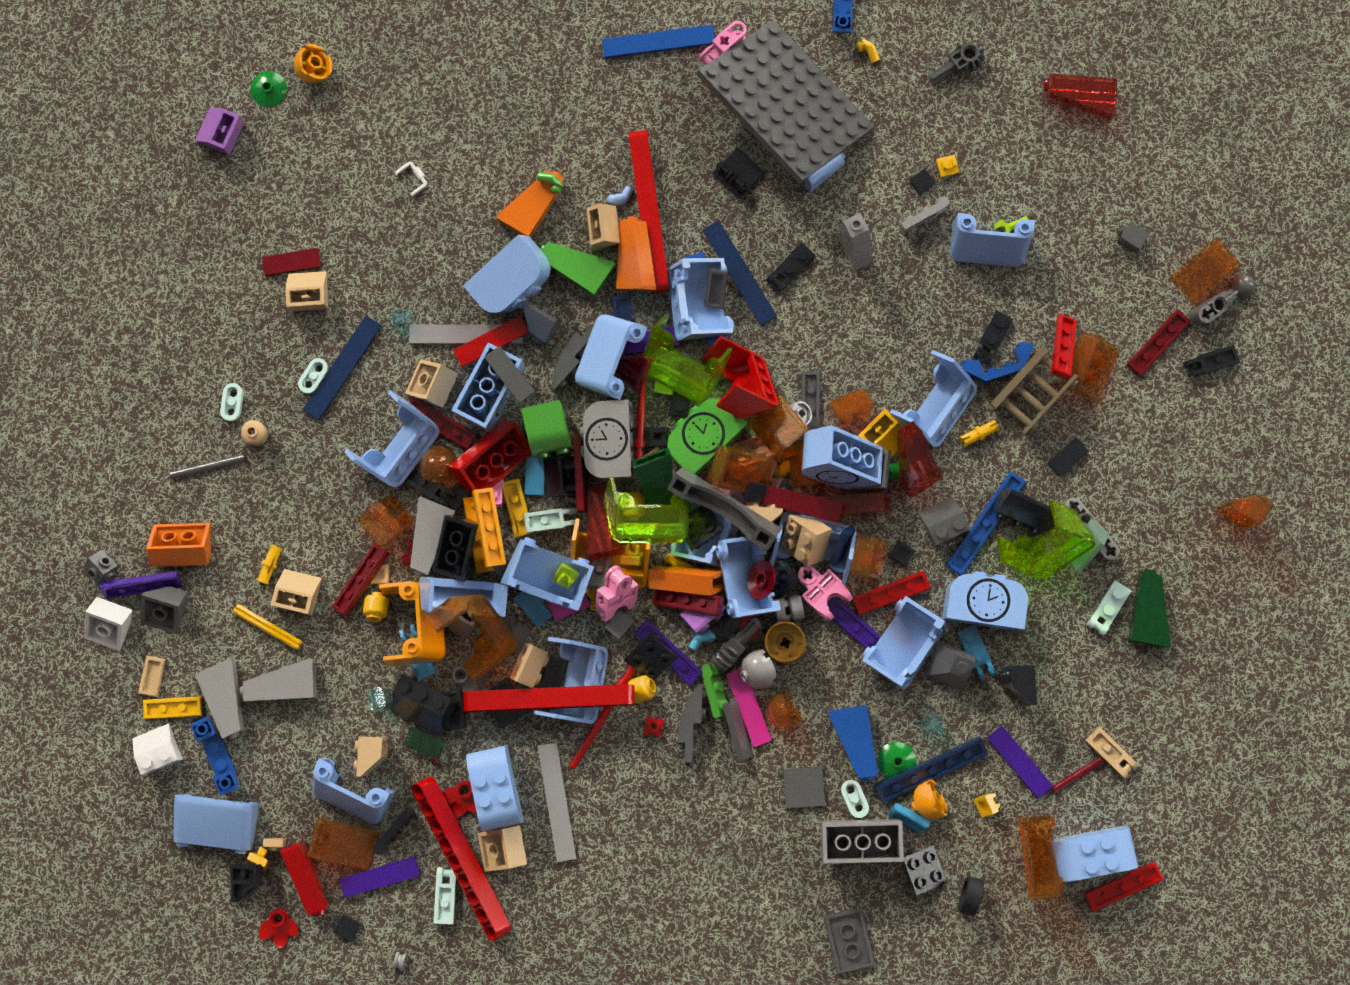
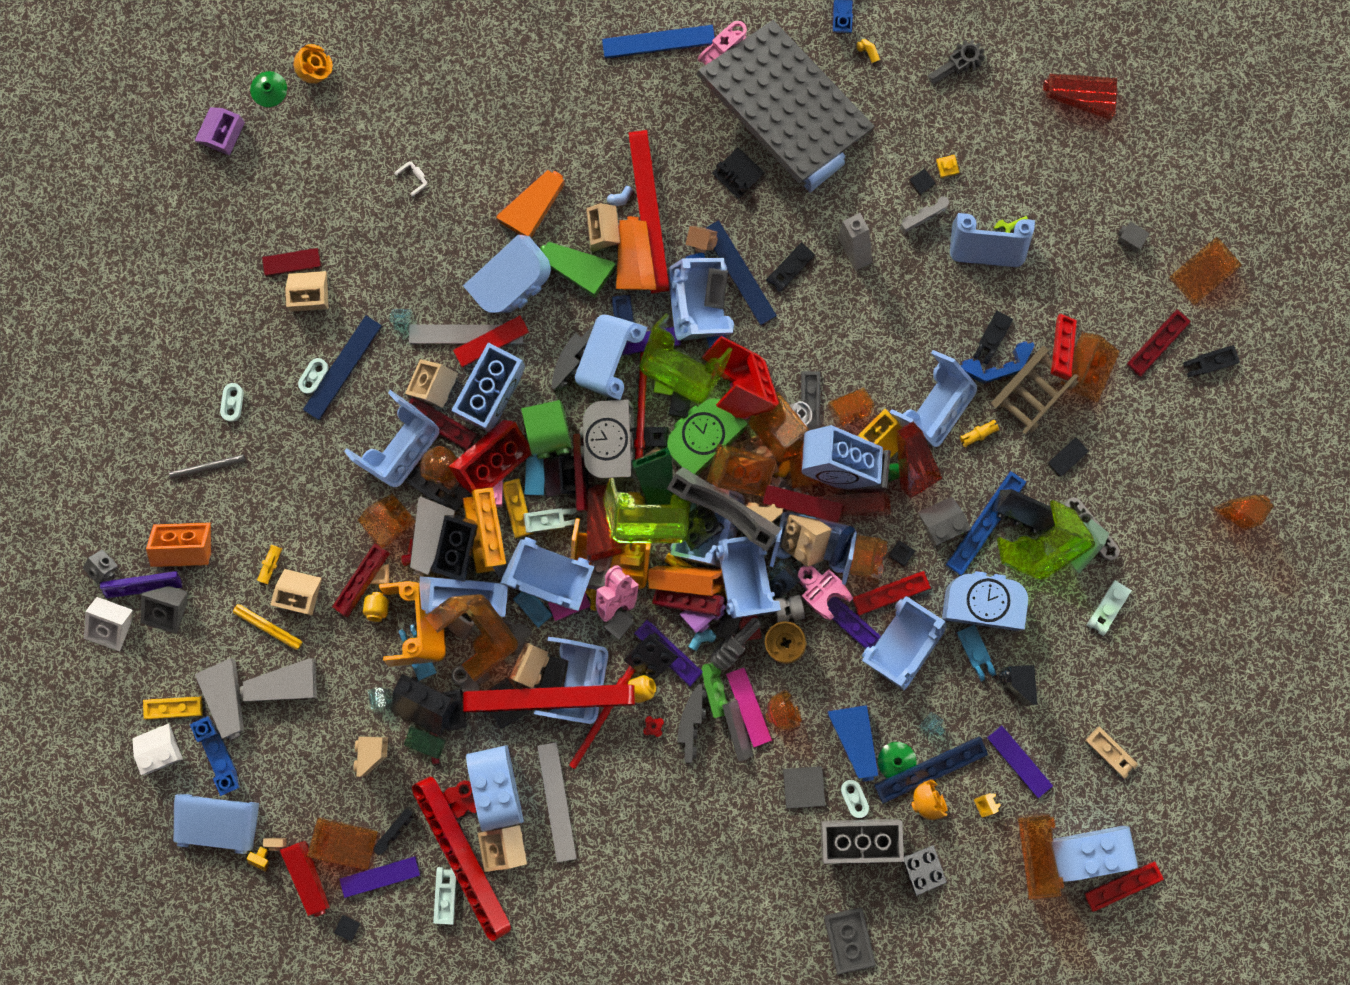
tan tile [138,656,166,697] -> none
black wing [230,863,262,902] -> none
tan head [241,420,268,446] -> none
red plate [259,908,298,948] -> none
light blue windscreen [312,758,396,824] -> none
light grey bush [392,951,407,971] -> none
dark grey tile [484,346,535,404] -> none
dark grey slope [522,300,559,346] -> none
bright green arm [537,172,563,194] -> none
lime tile [552,563,579,590] -> none
dark red wing [614,354,653,392] -> none
light grey cylinder [740,649,777,689] -> none
black tile [742,480,768,504] -> none
dark red dish [747,560,776,599] -> none
dark azure tile [888,803,931,834] -> none
dark grey slope [924,641,975,691] -> none
black tyre [958,876,984,916] -> none
dark red bar [1051,756,1105,794] -> none
dark green slope [1128,569,1171,648] -> none
dark grey beam [1189,274,1256,325] -> none
none -> medium nougat brick [685,226,718,253]

